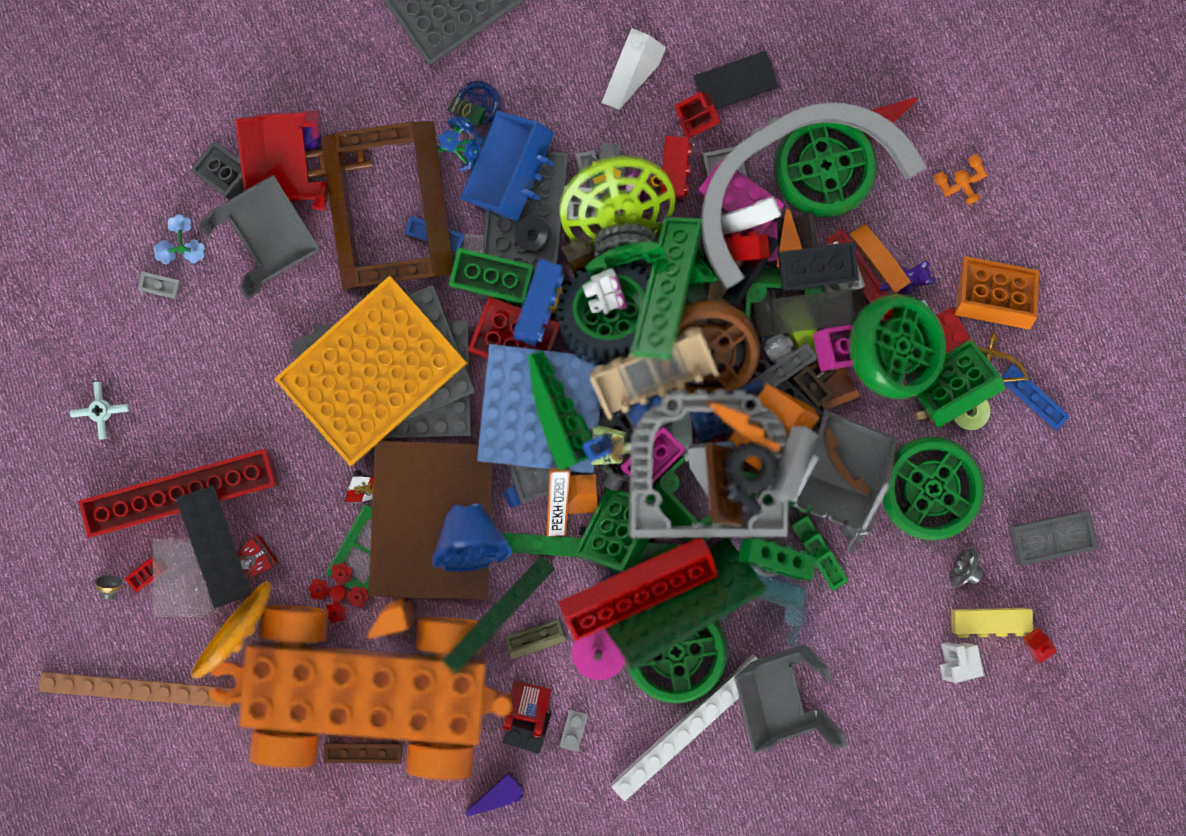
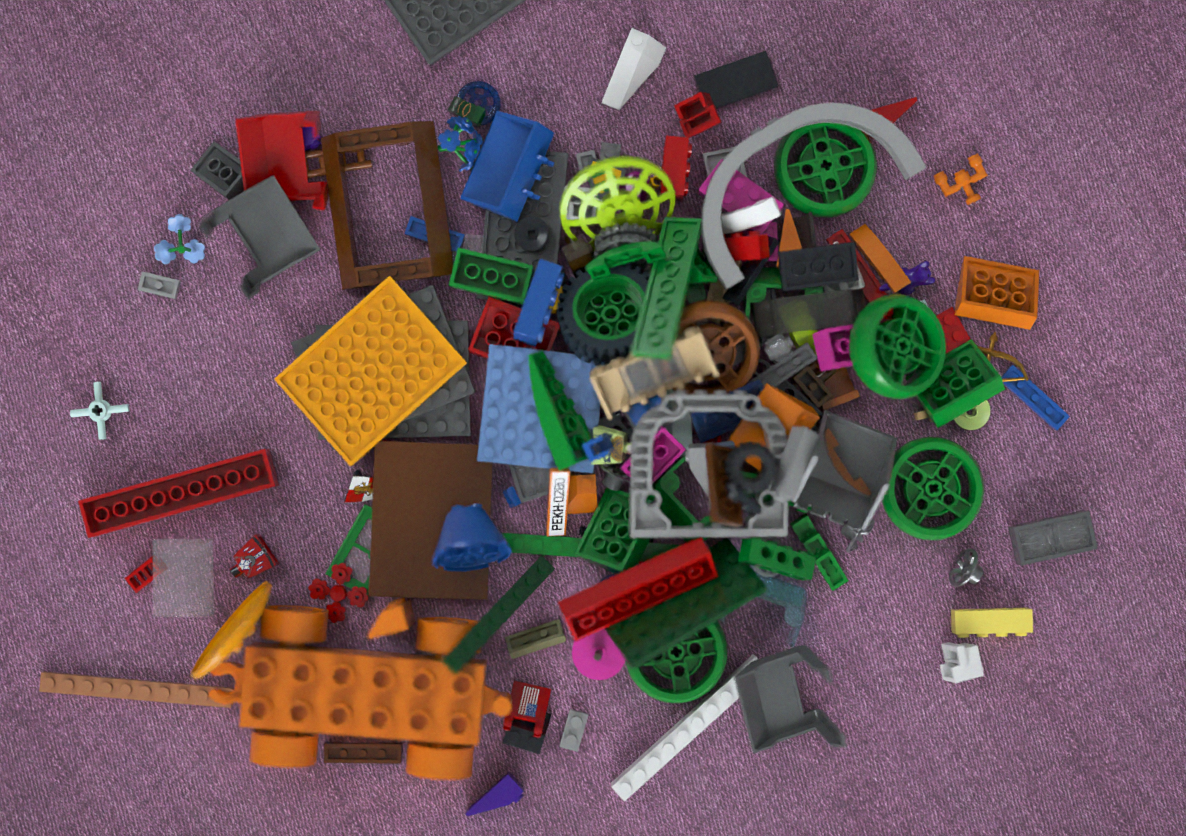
dark grey piece [94,575,123,599] -> none
black plate [176,485,252,609] -> none
white hips [582,268,627,314] -> none
orange slope [708,401,781,452] -> none
red slope [1022,627,1057,664] -> none

